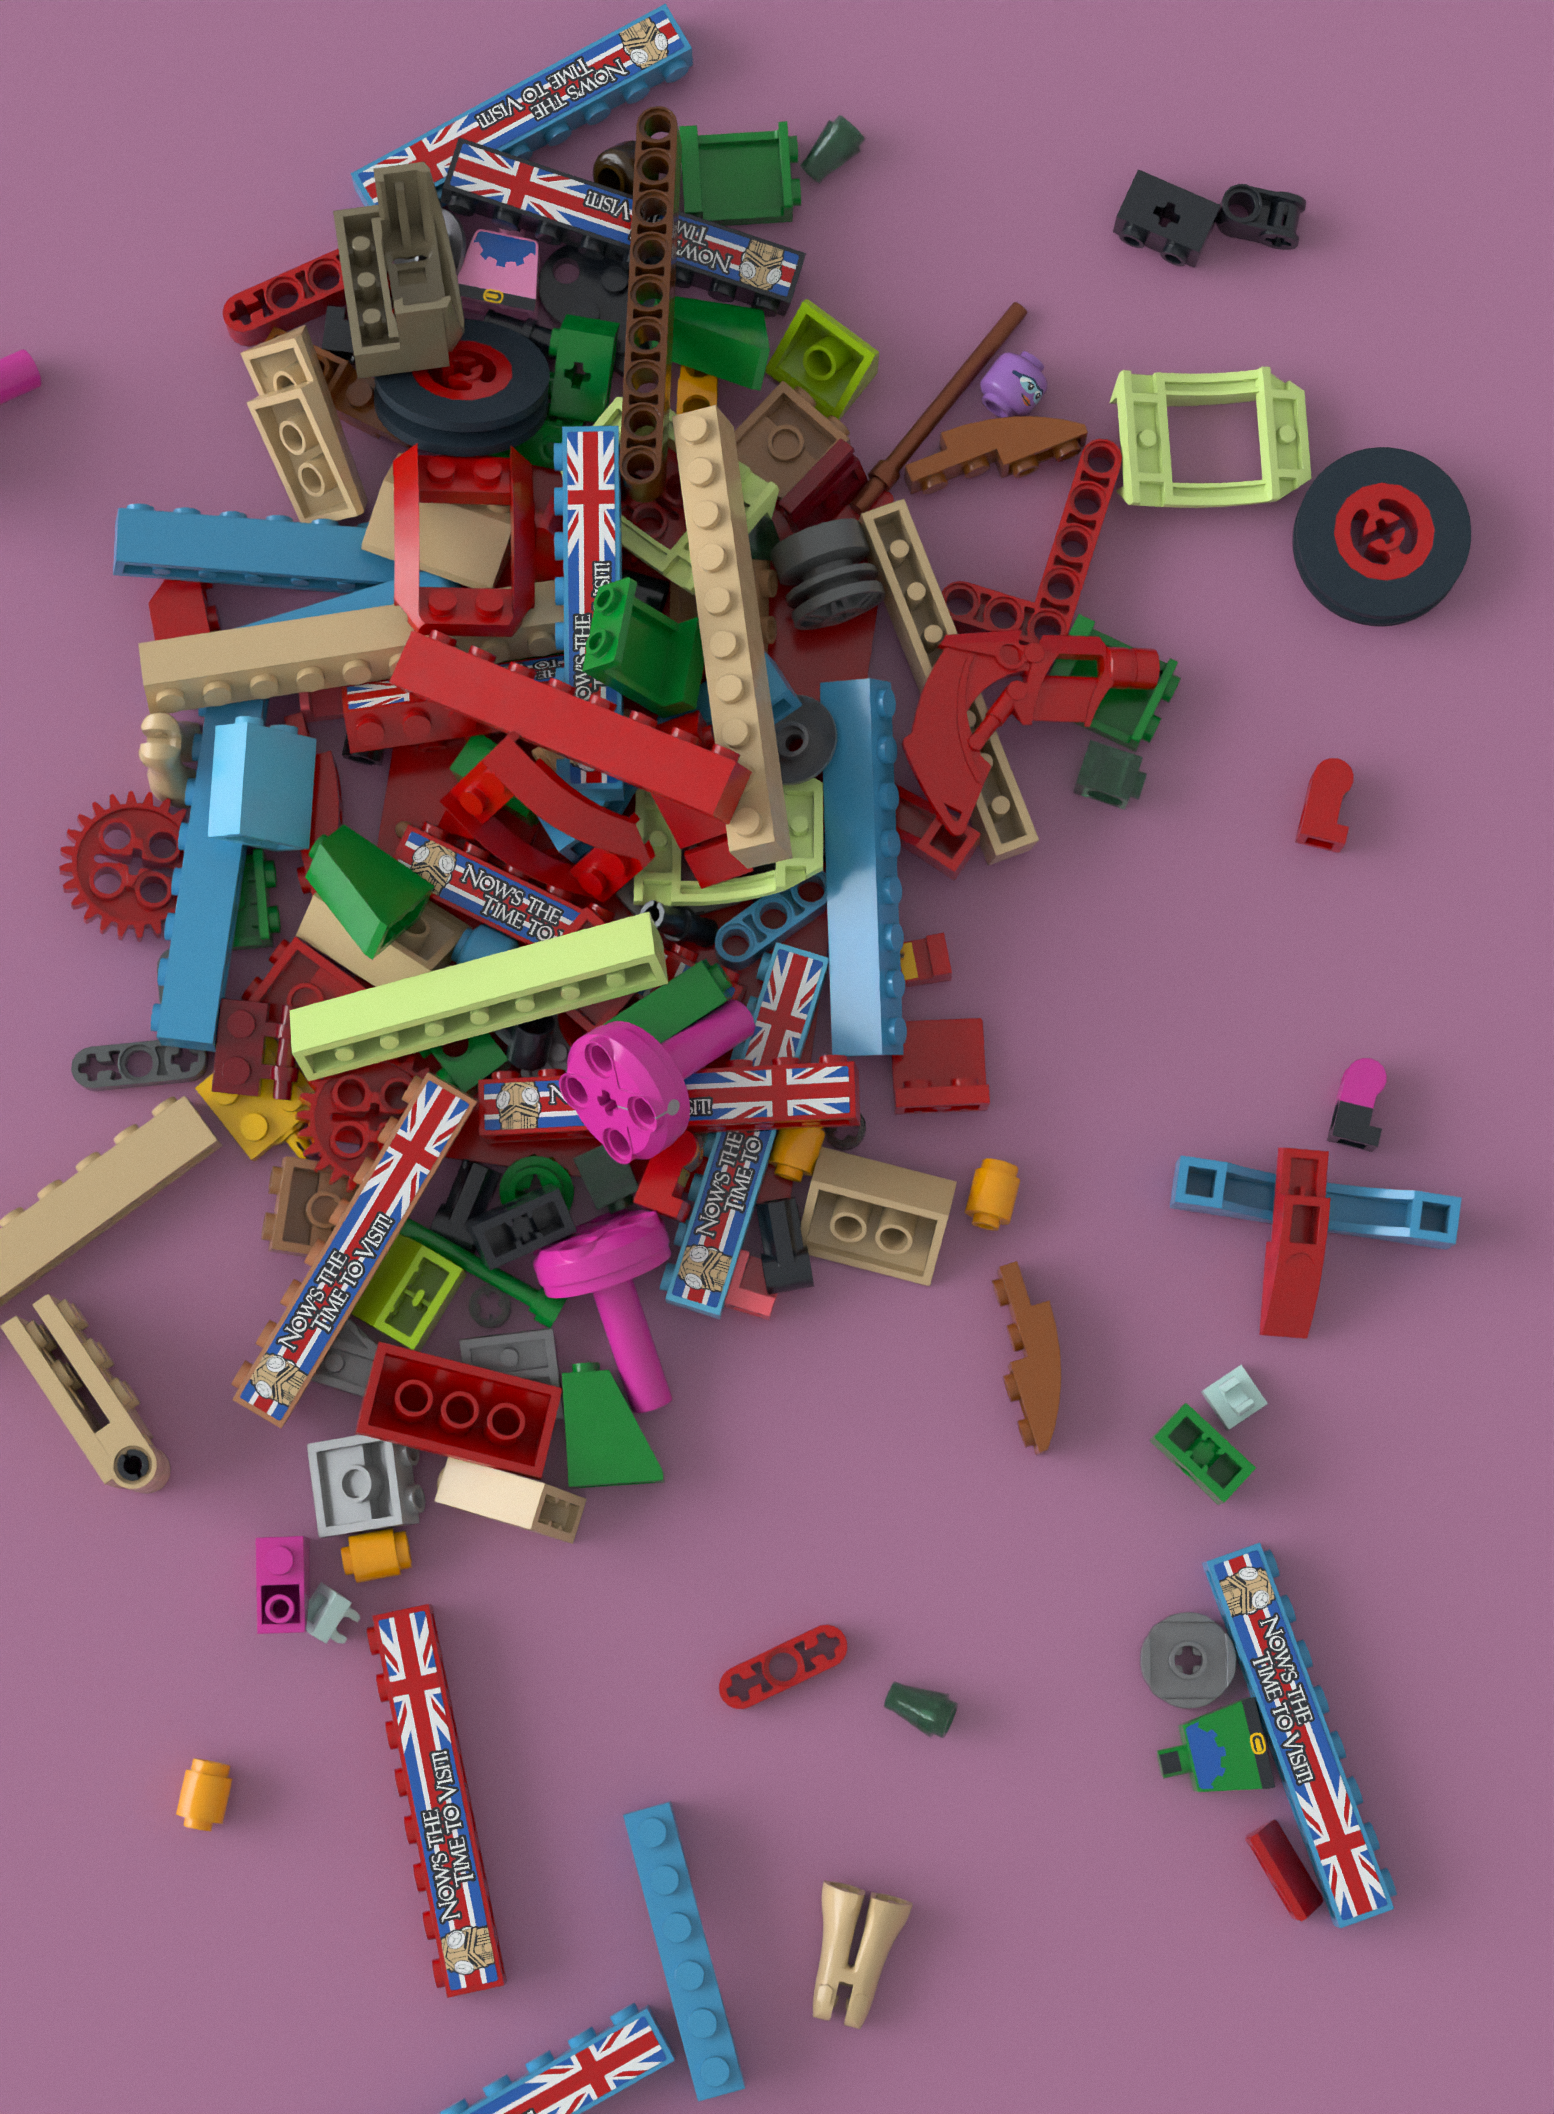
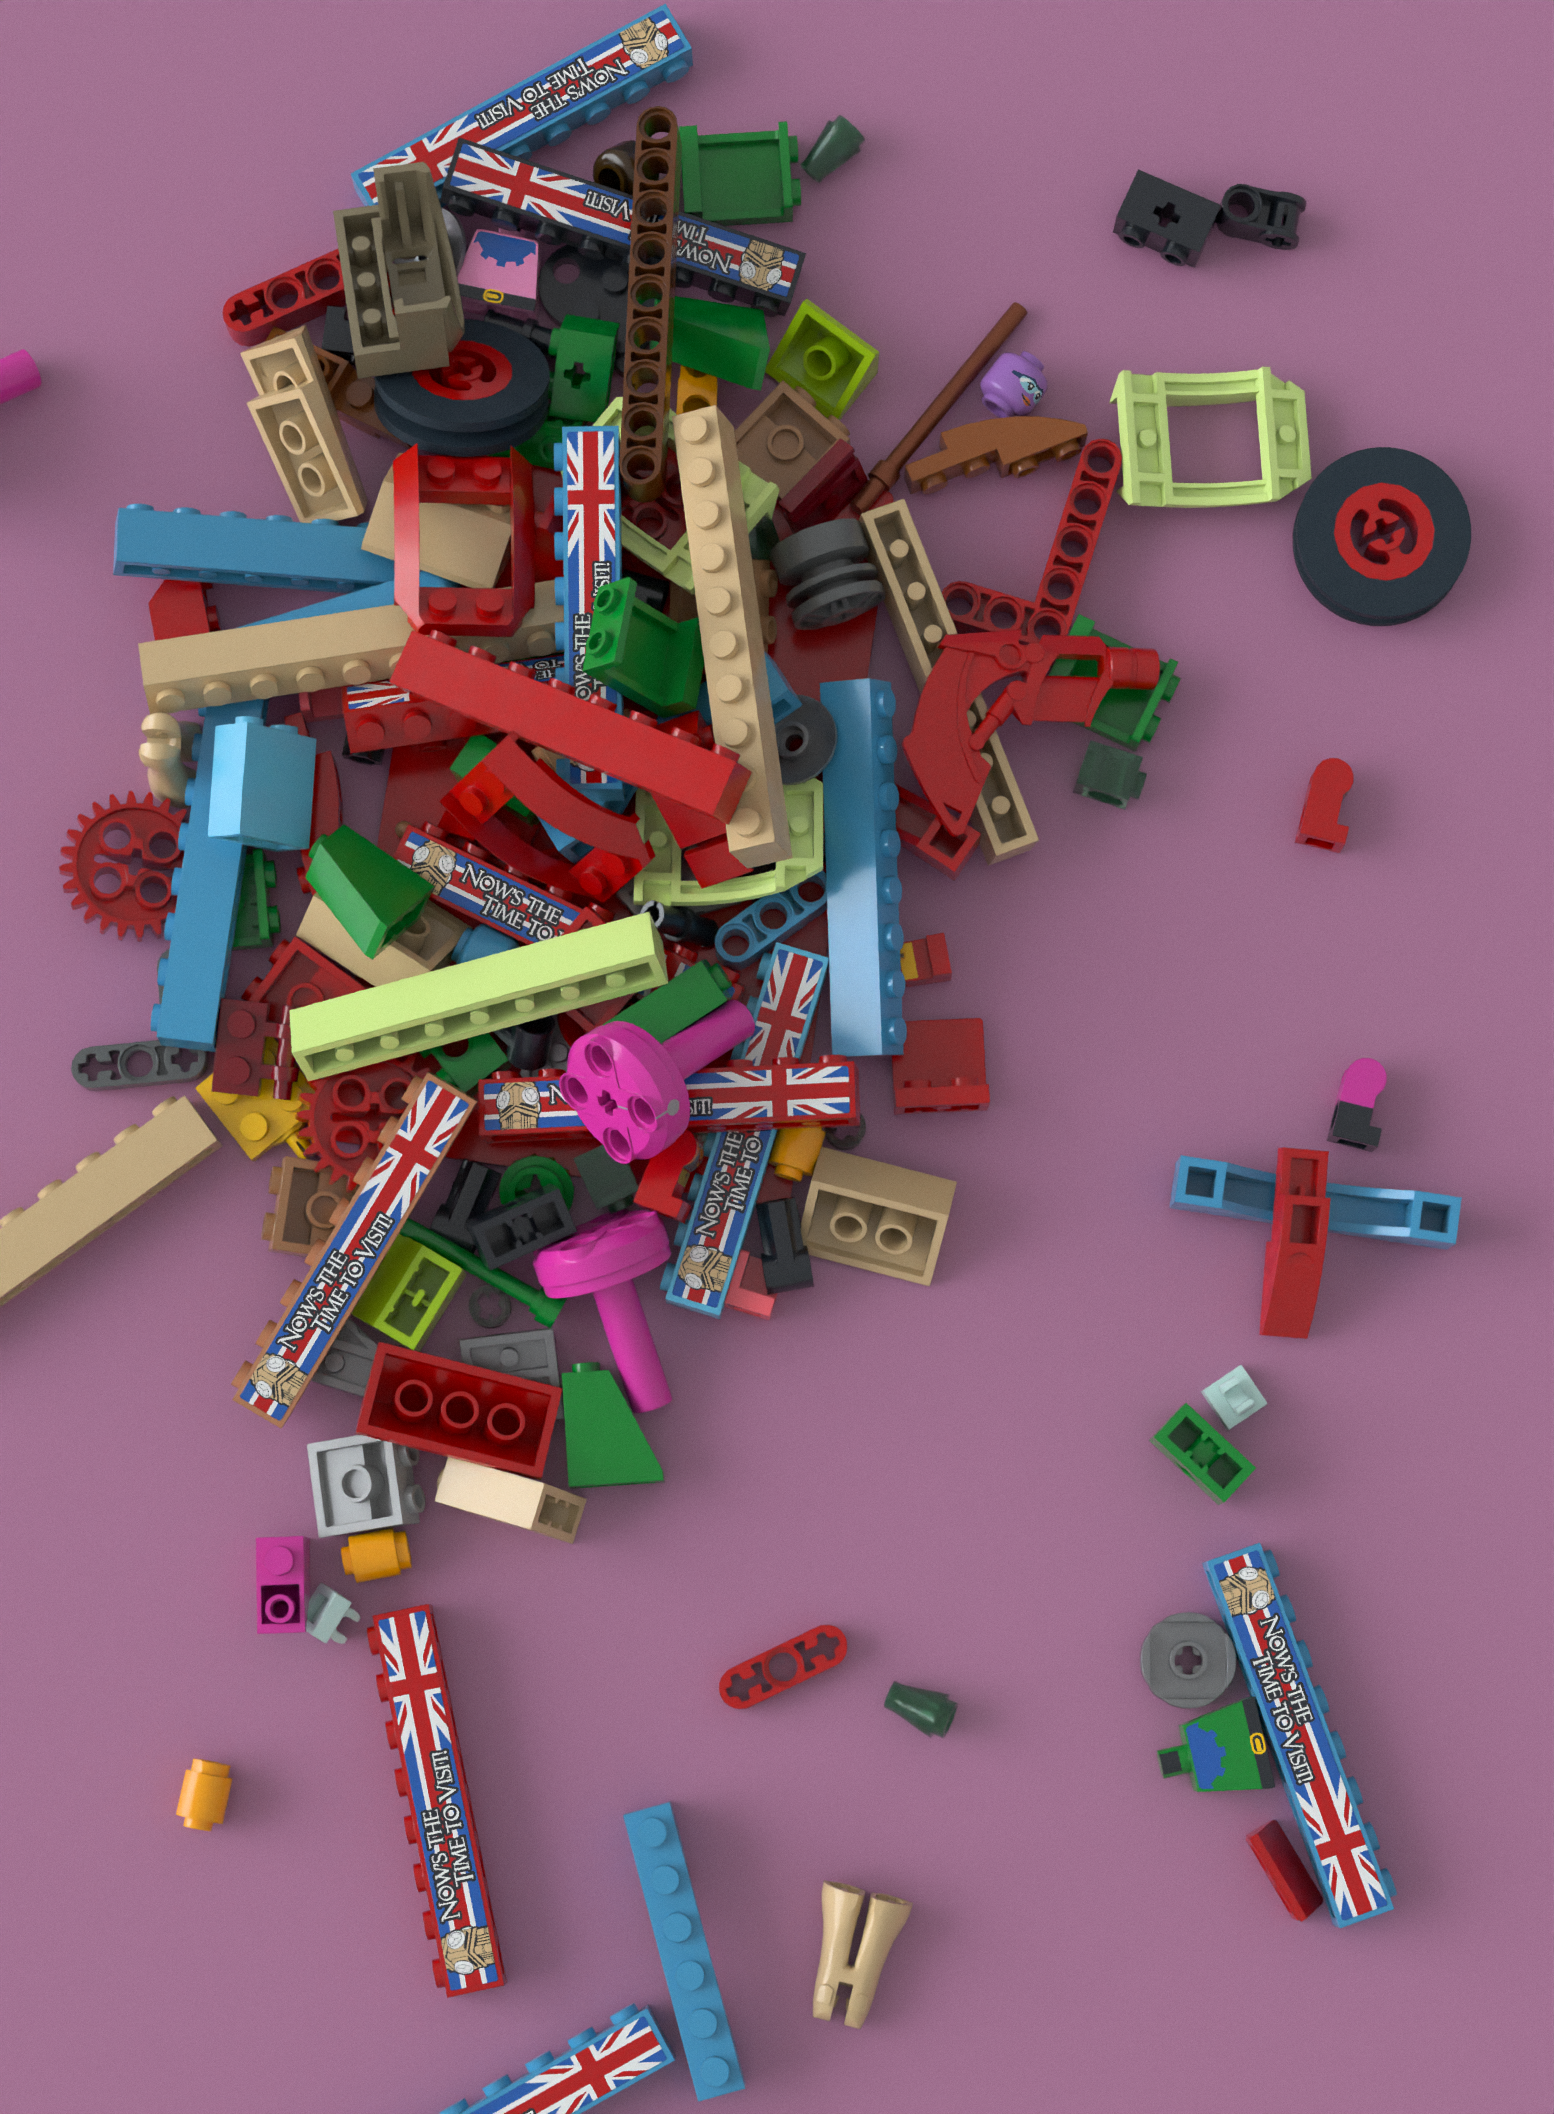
tan hinge [0,1294,171,1494] -> none
light orange brick [965,1158,1020,1231] -> none
dark orange slope [992,1261,1061,1455] -> none

